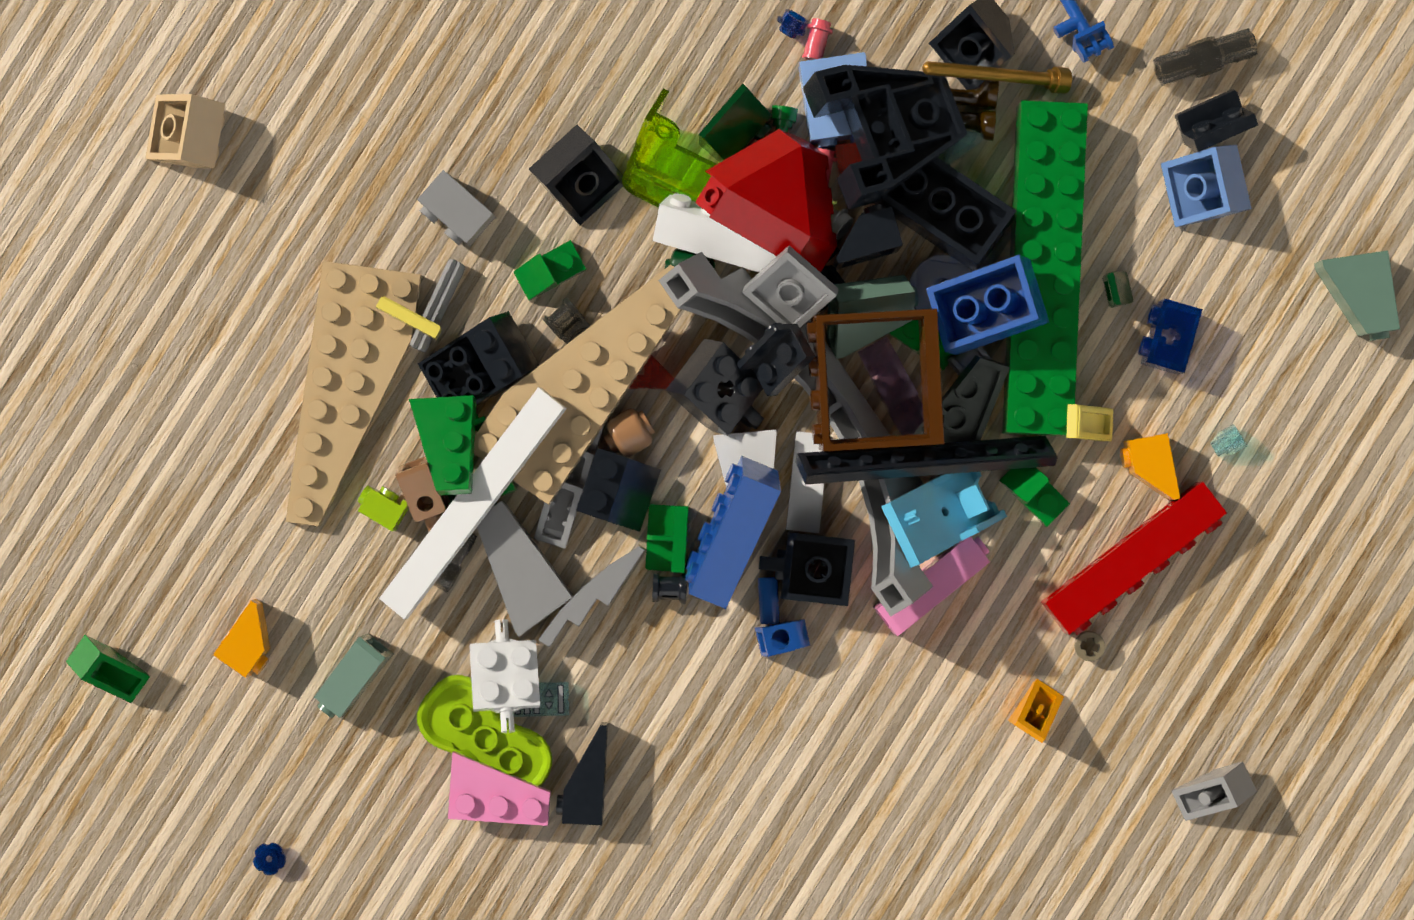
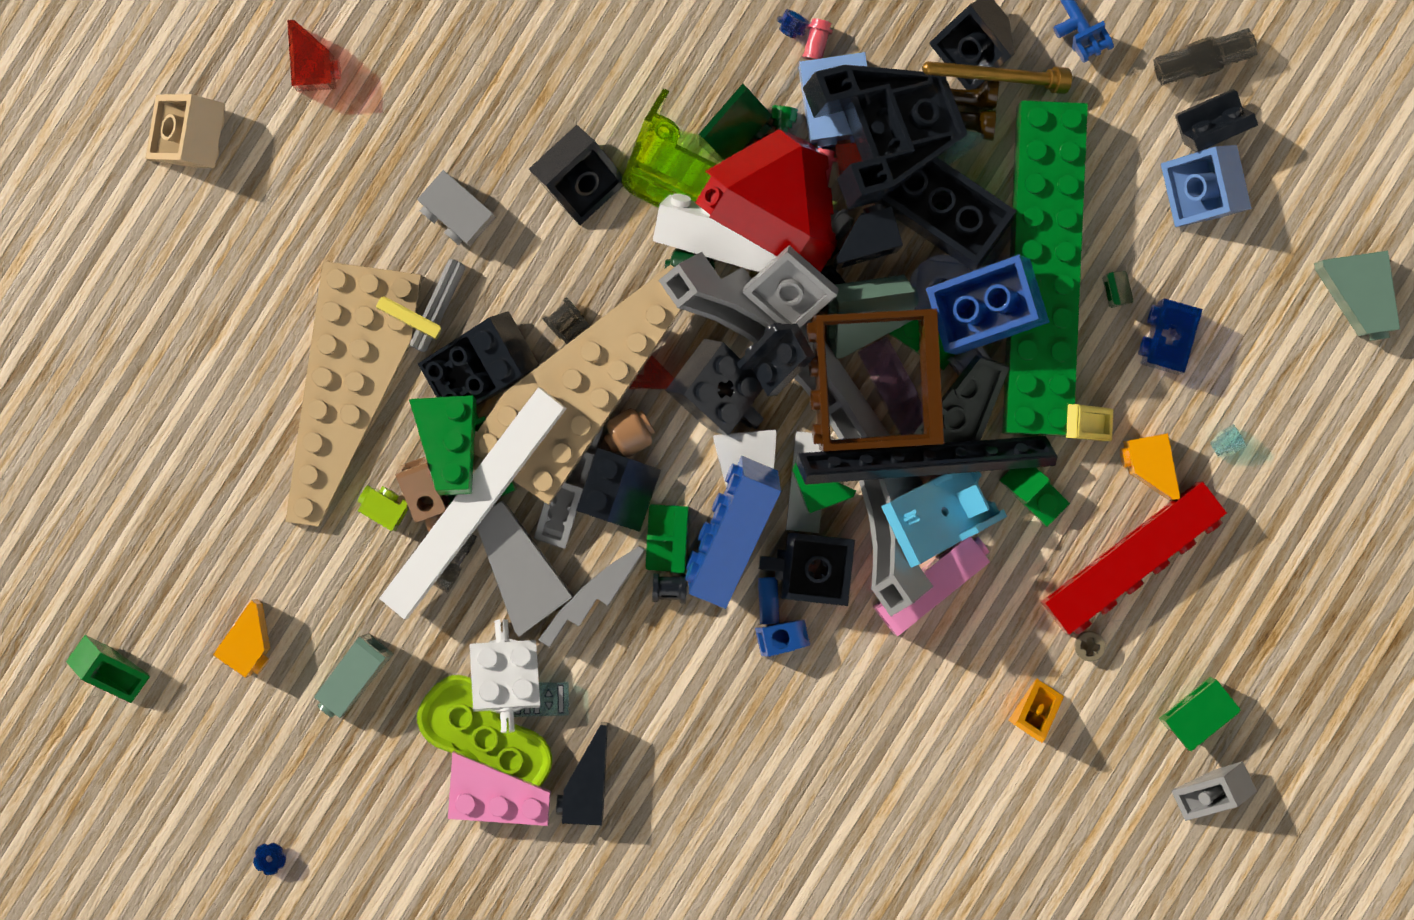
green slope [513,240,587,301] -> none
none -> clear red slope [287,20,341,92]
none -> green slope [792,463,856,514]
none -> green panel [1159,677,1241,751]

